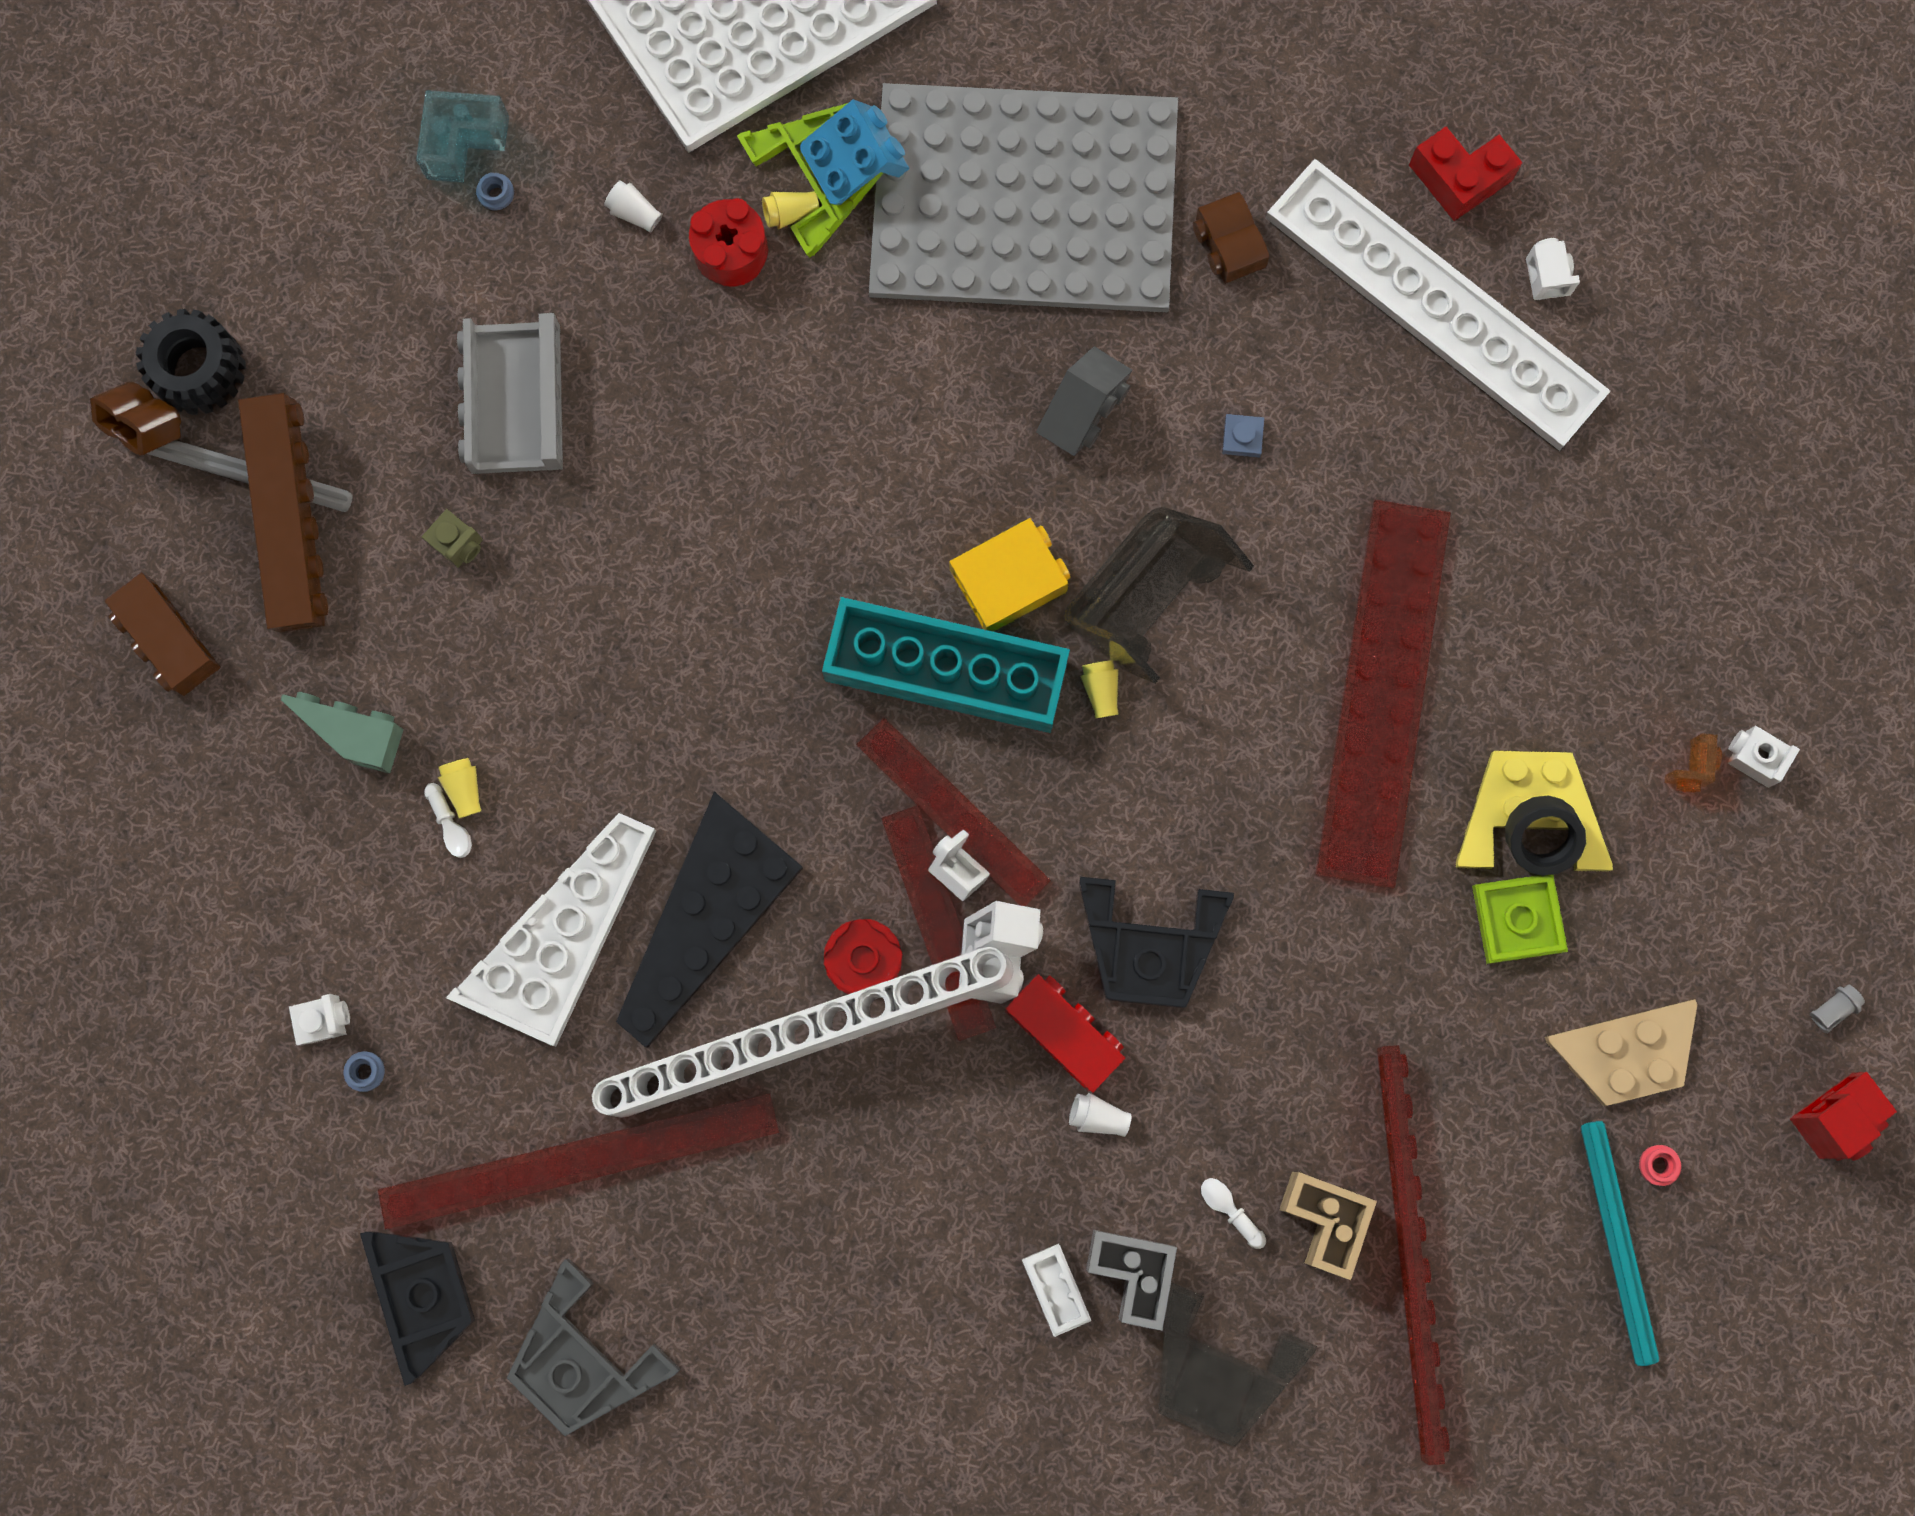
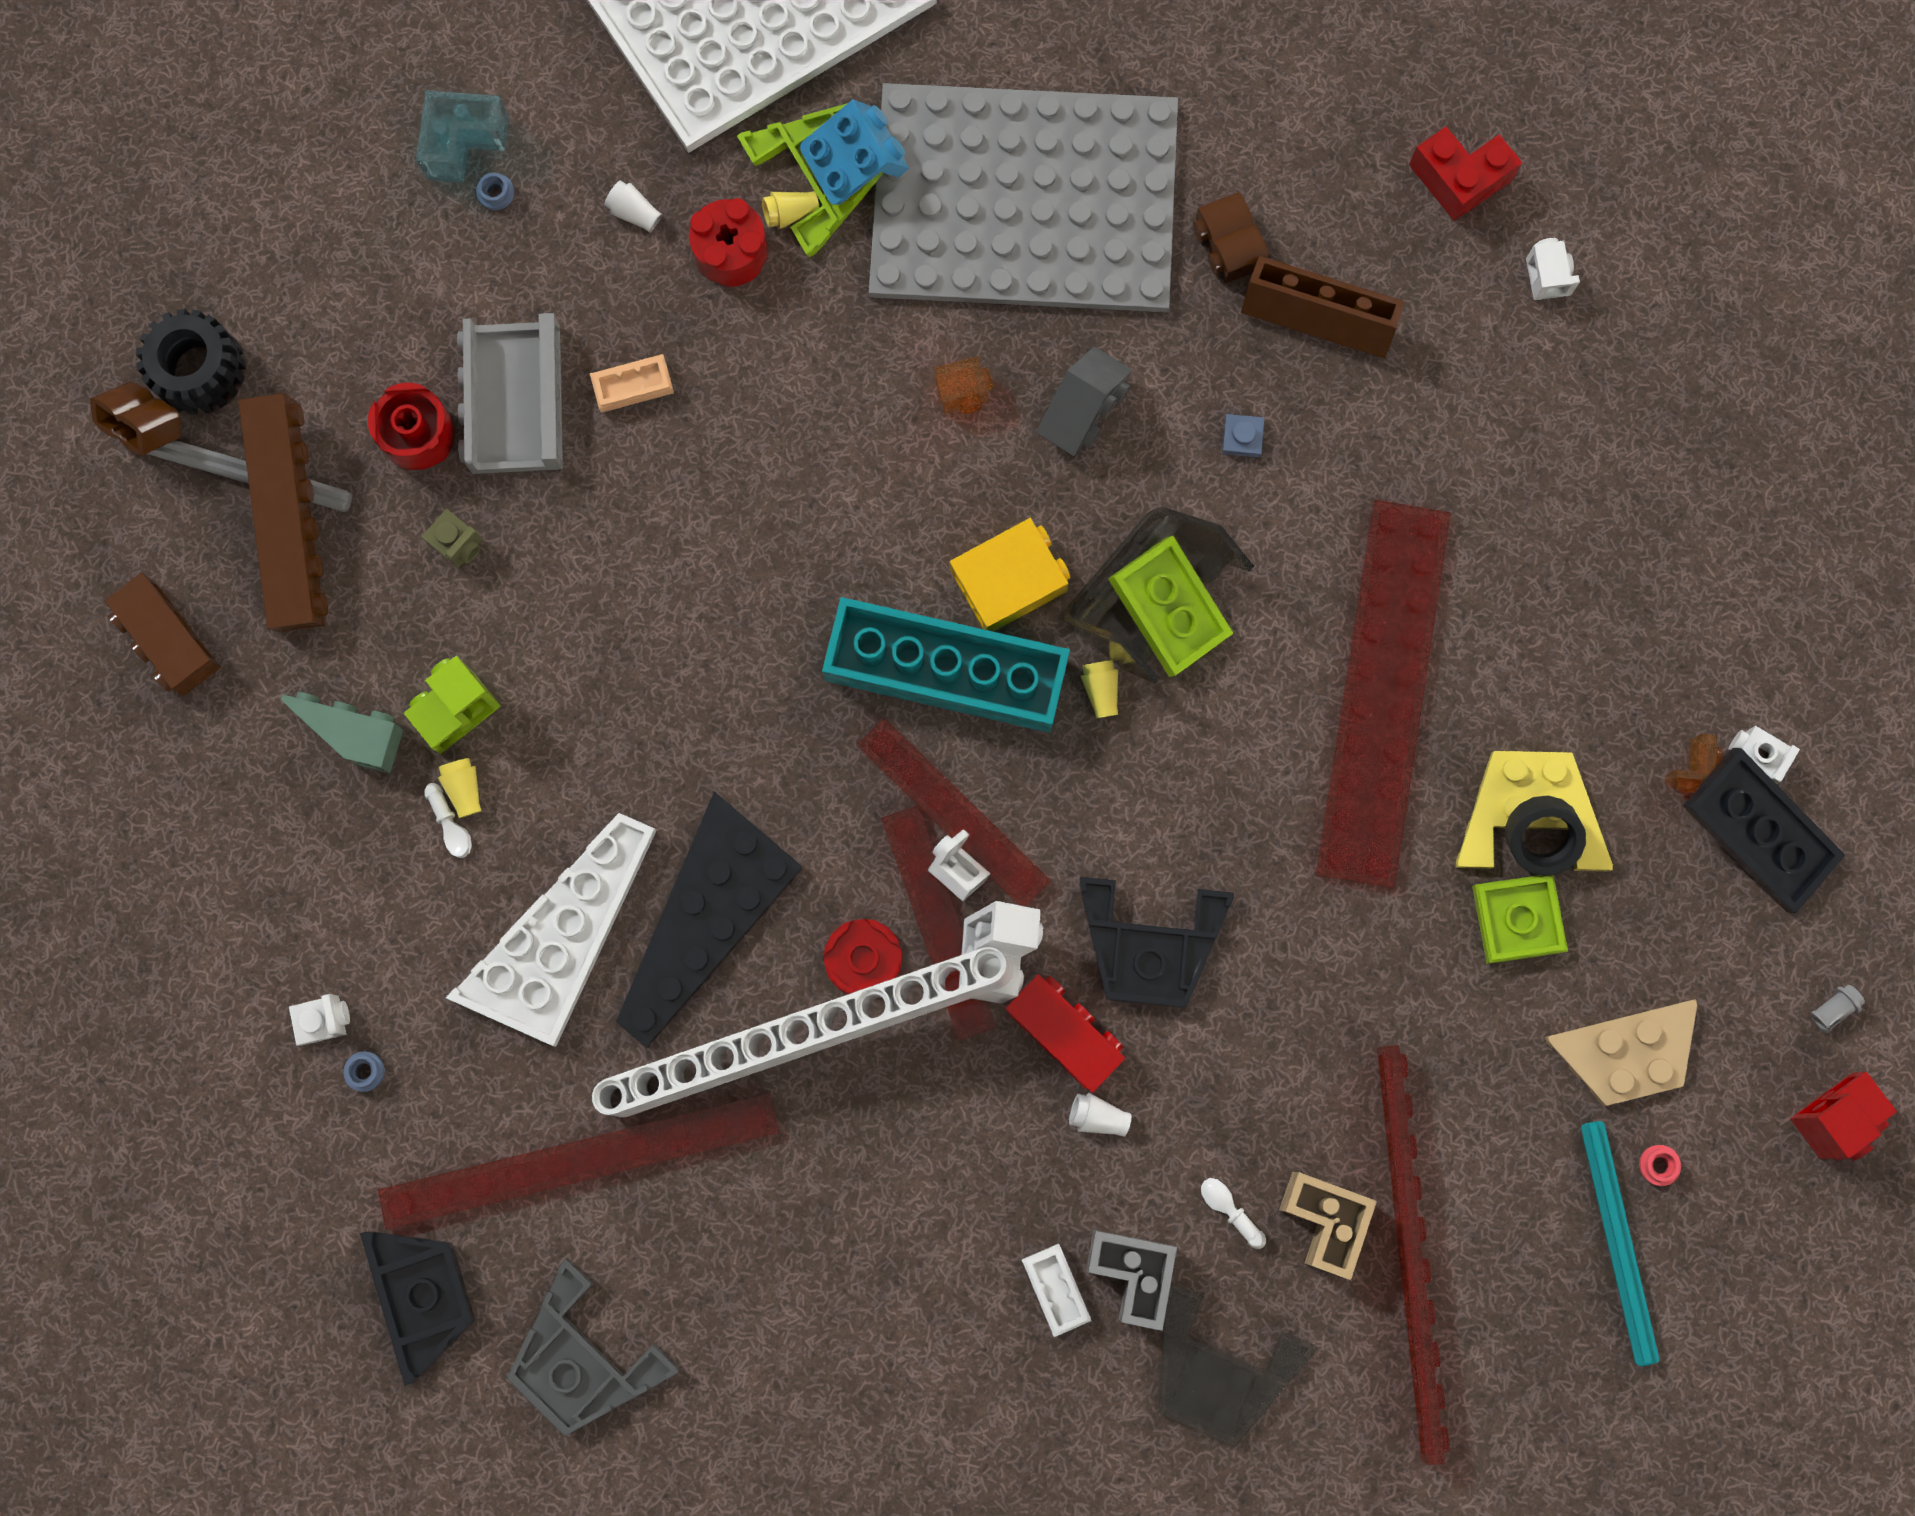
white plate [1266,159,1610,451] -> none
none -> red brick [368,382,455,470]
none -> lime brick [404,655,501,755]
none -> light nougat plate [590,354,674,413]
none -> clear orange brick [934,356,993,414]
none -> lime plate [1108,535,1233,677]
none -> reddish brown brick [1241,256,1405,359]
none -> black plate [1683,748,1845,914]

